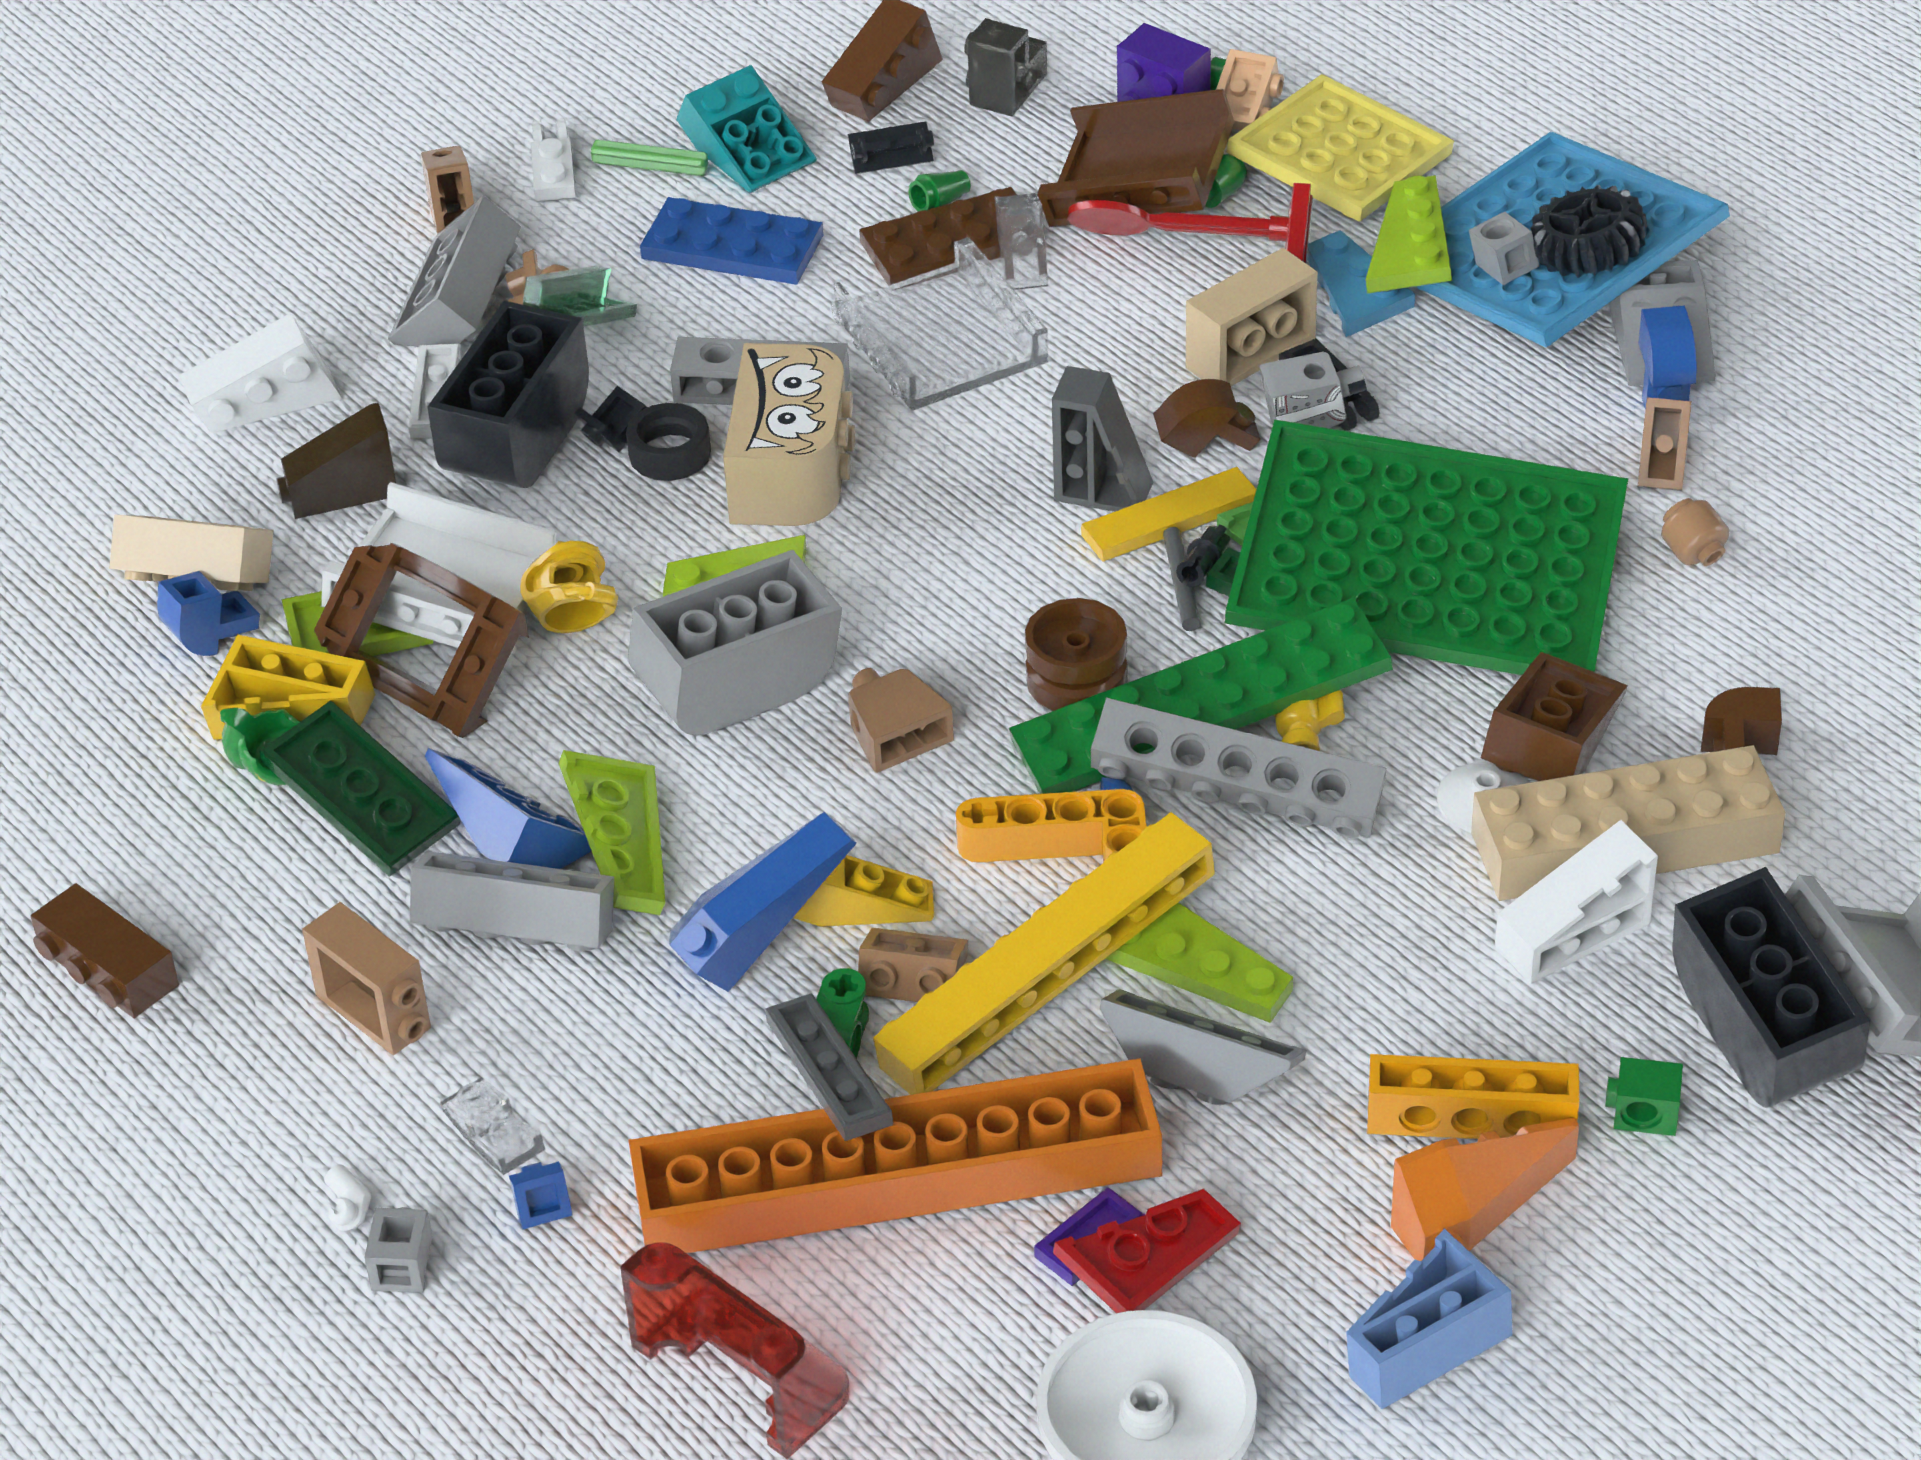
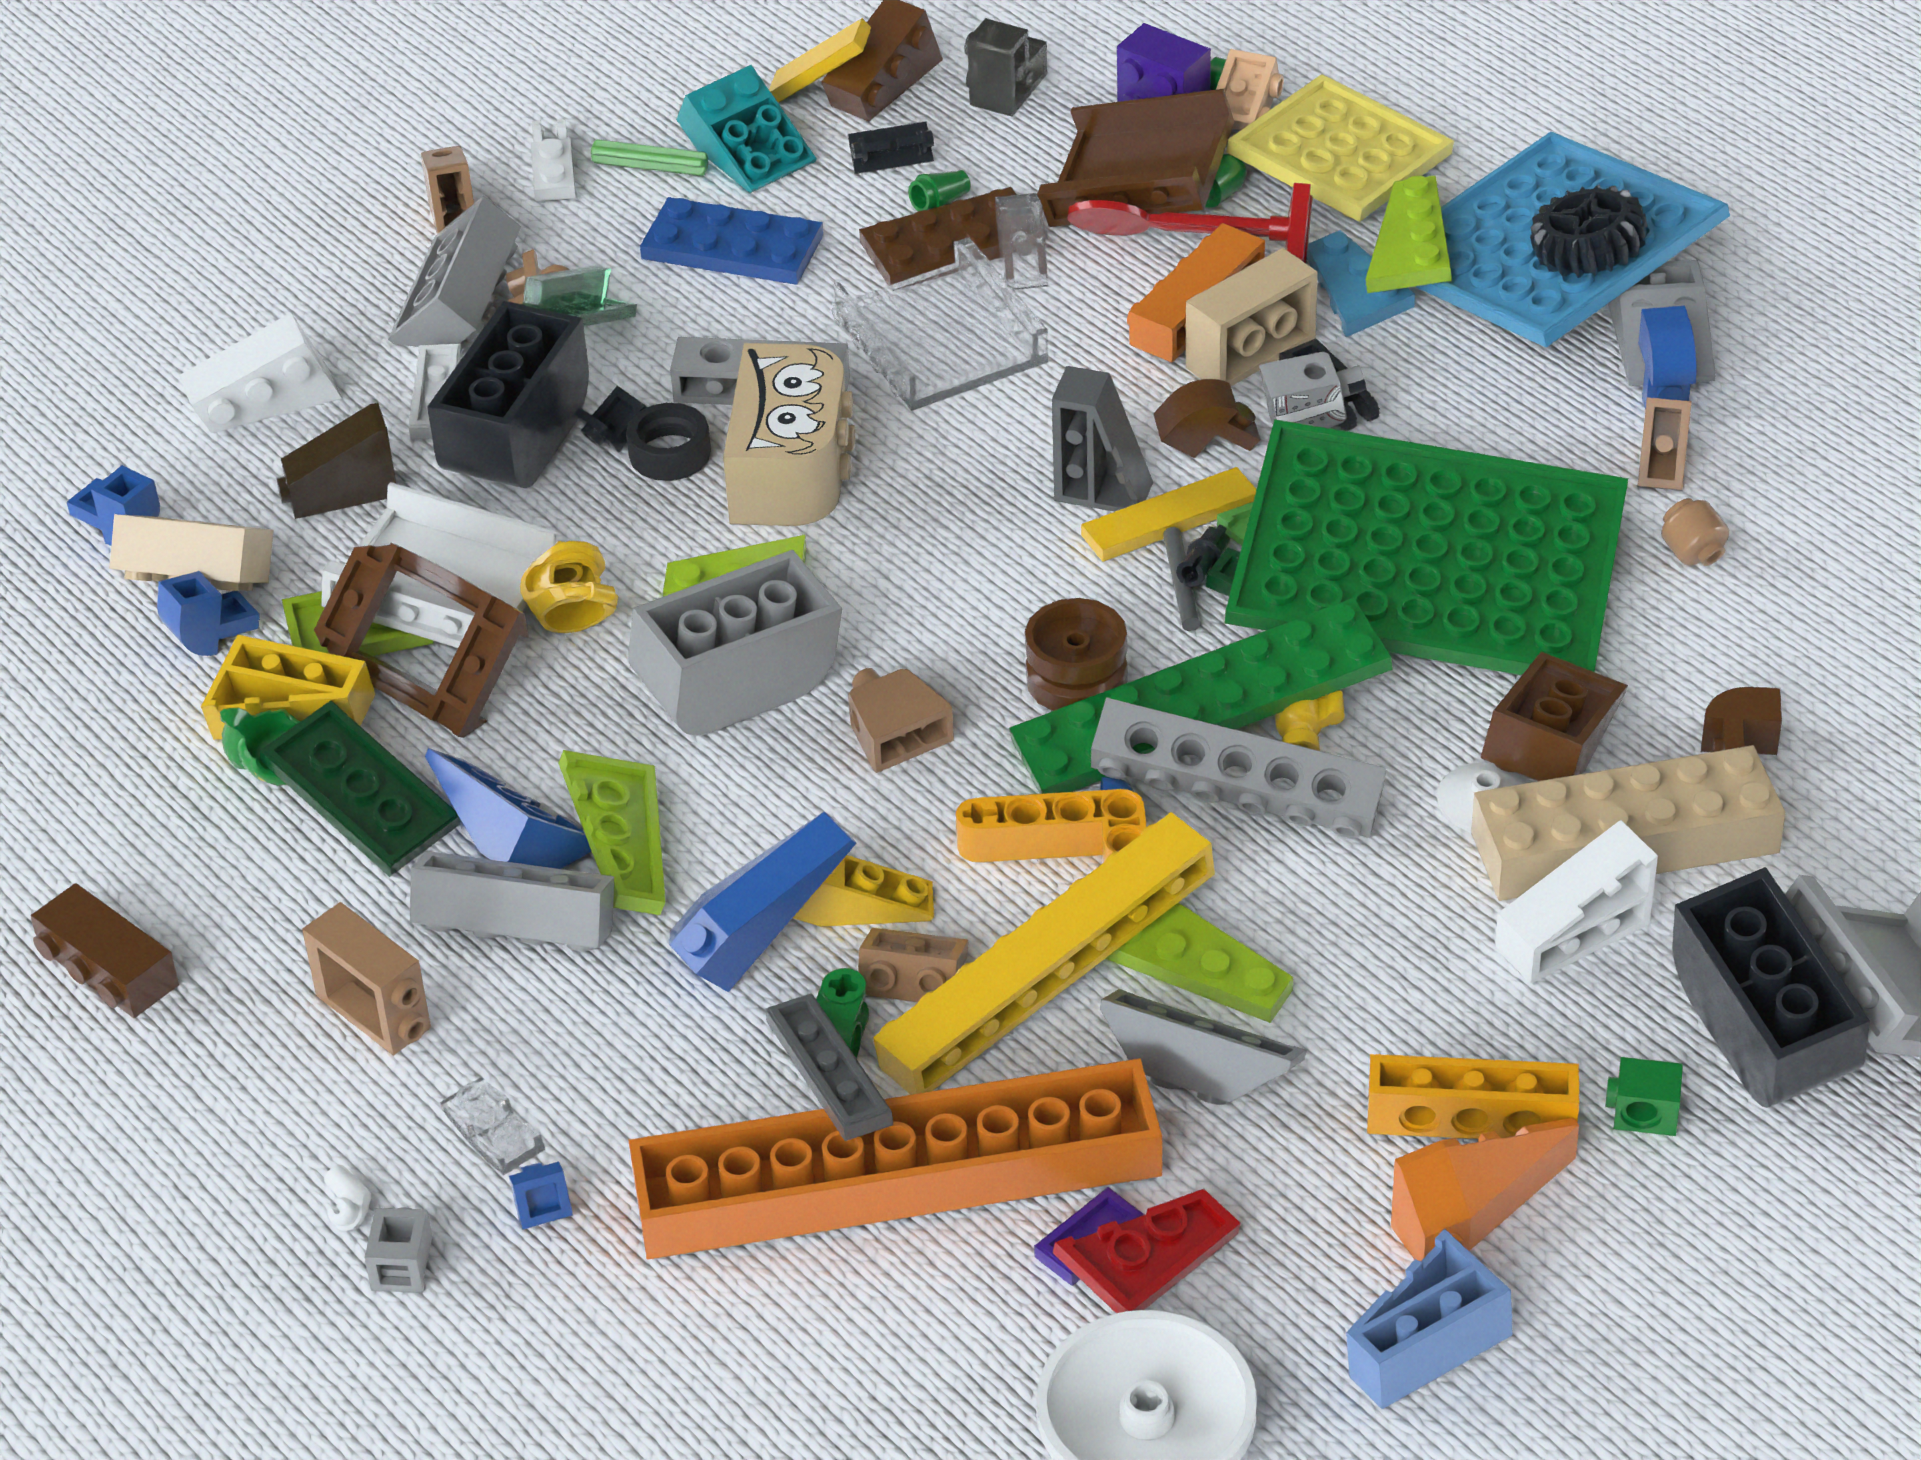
clear red windscreen [620,1242,850,1460] -> none
light grey brick [1469,211,1539,285] -> none
none -> blue brick [67,465,160,546]
none -> yellow tile [769,18,871,103]
none -> orange brick [1127,223,1265,363]

